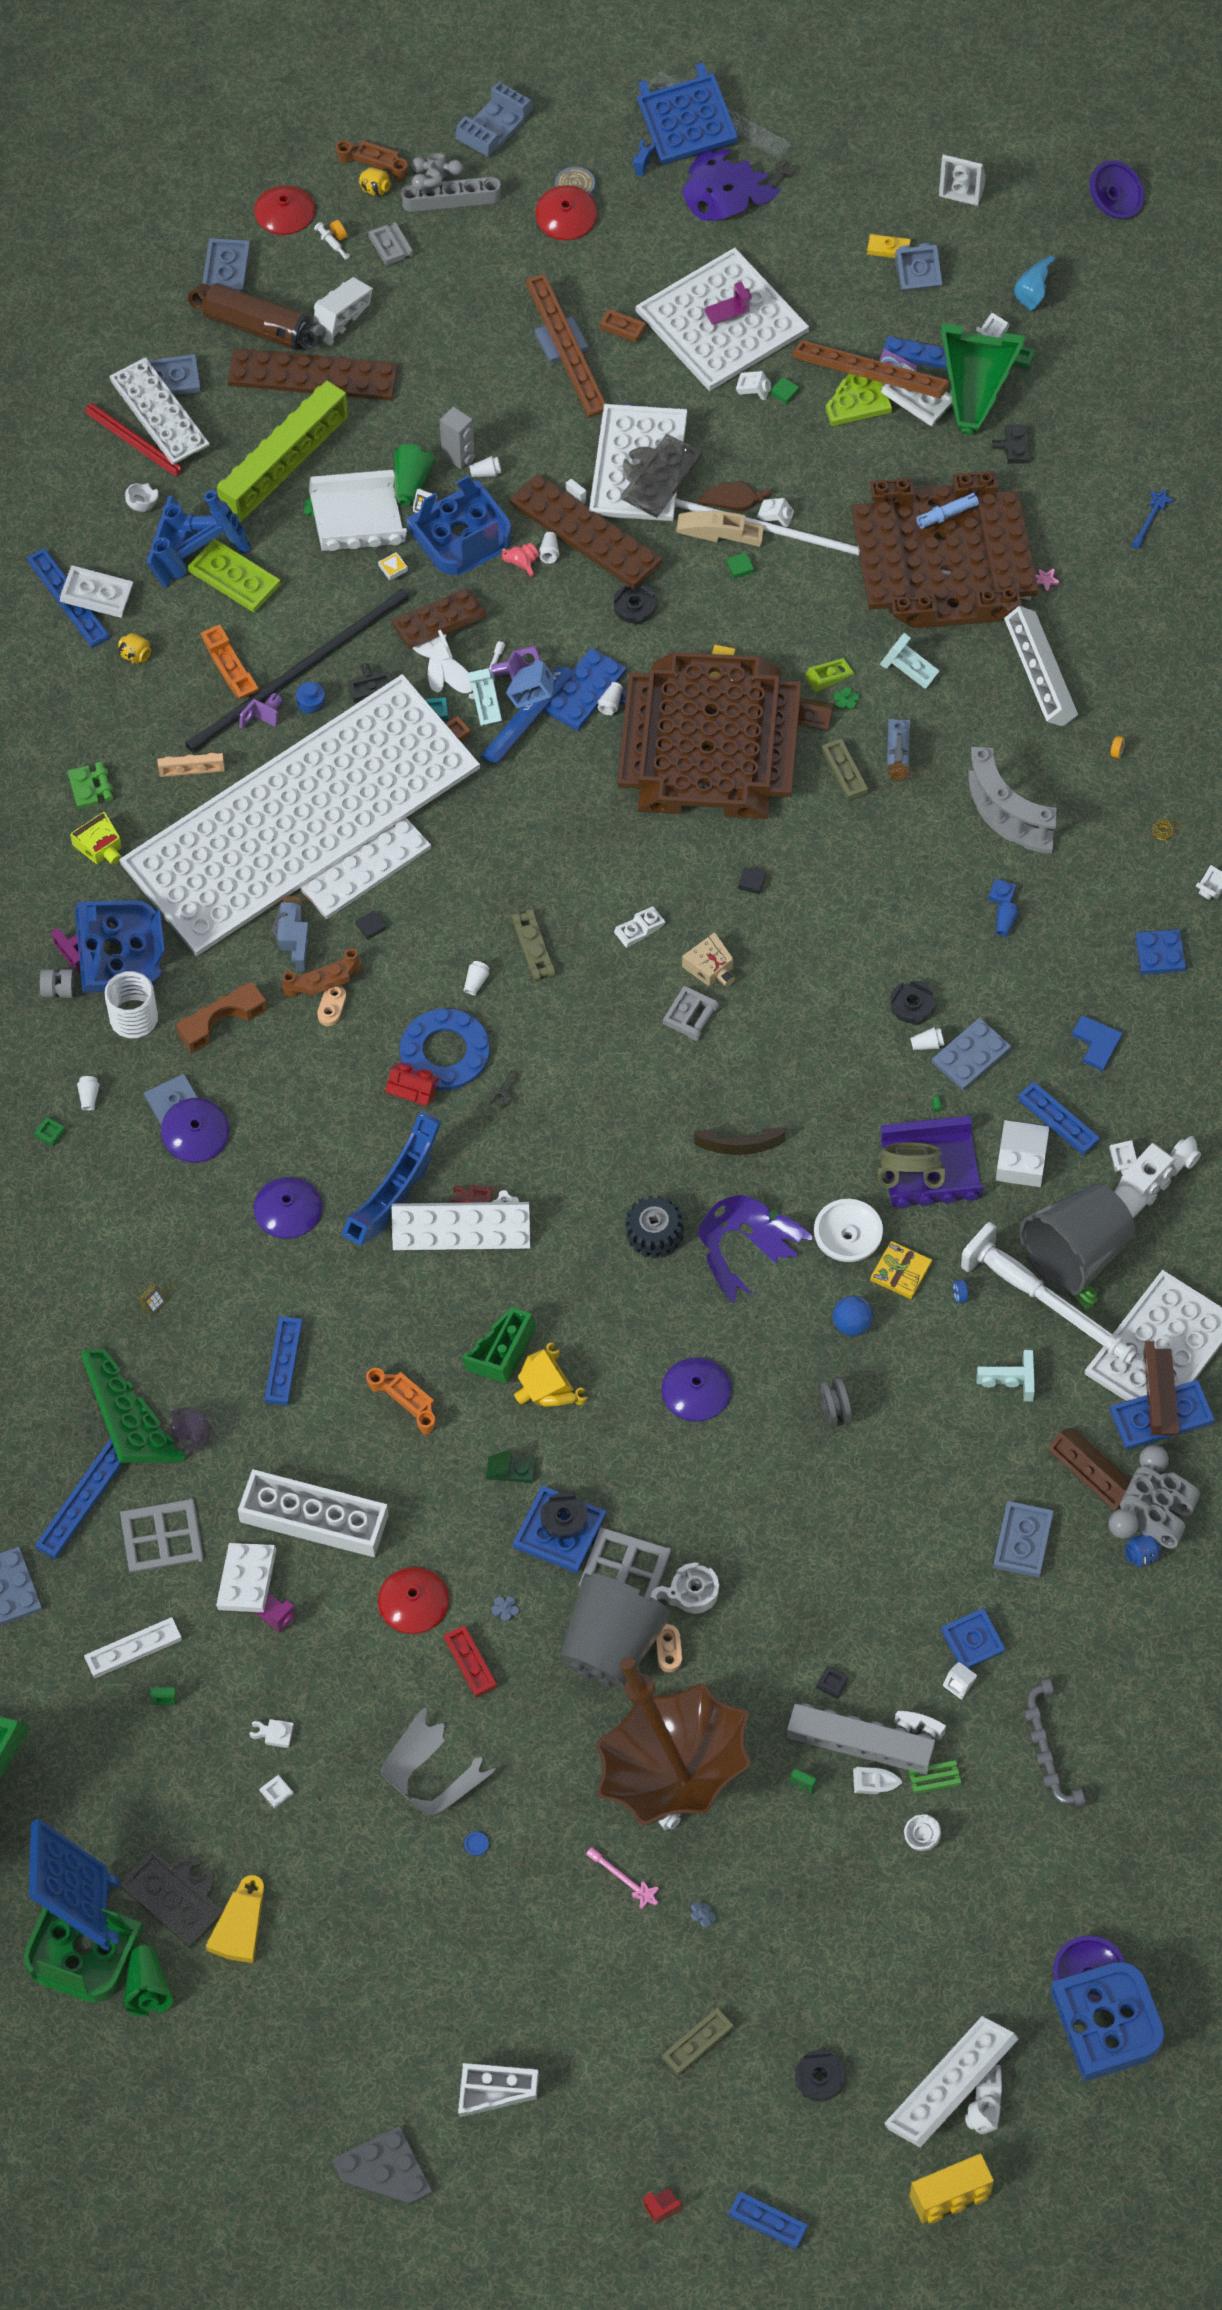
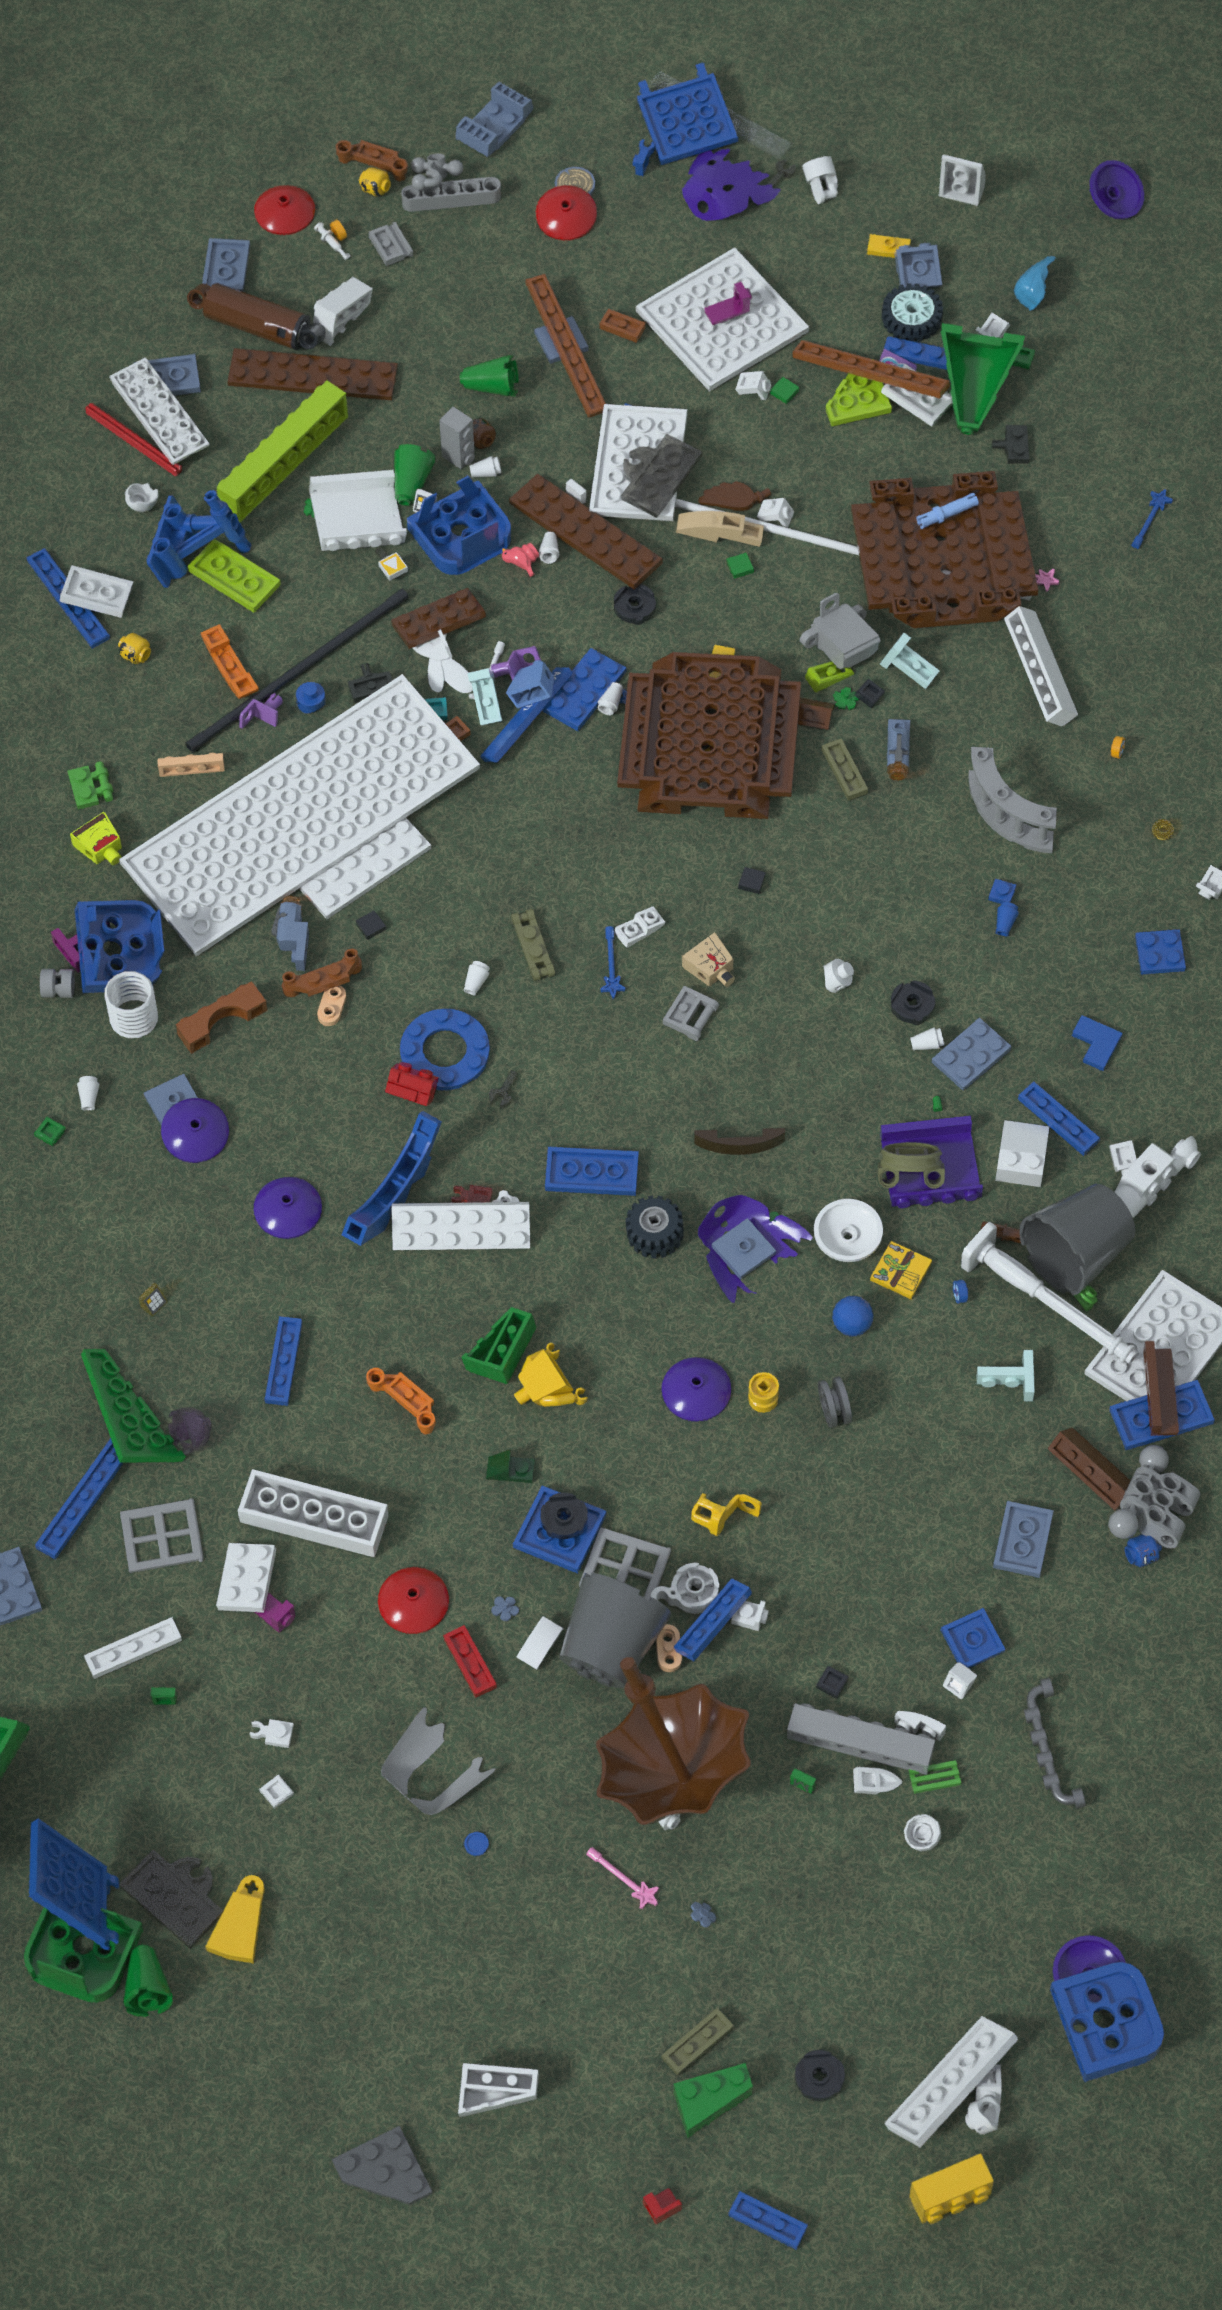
none -> green cone [460,355,519,397]
none -> reddish brown head [473,418,496,449]
none -> white slope [517,1616,564,1669]
none -> blue plate [545,1147,639,1196]
none -> blue piece [600,926,625,999]
none -> blue plate [674,1579,752,1661]
none -> green wedge [674,2063,753,2138]
none -> yellow piece [691,1493,761,1537]
none -> sand blue plate [712,1218,776,1280]
none -> white bracket [731,1600,769,1631]
none -> yellow wheel [748,1372,779,1413]
none -> light grey piece [800,593,881,669]
none -> white piece [802,156,838,204]
none -> white piece [823,959,854,993]
none -> black tile [855,678,885,708]
none -> wheel [882,283,943,342]
none -> reddish brown axle [980,1221,1021,1243]

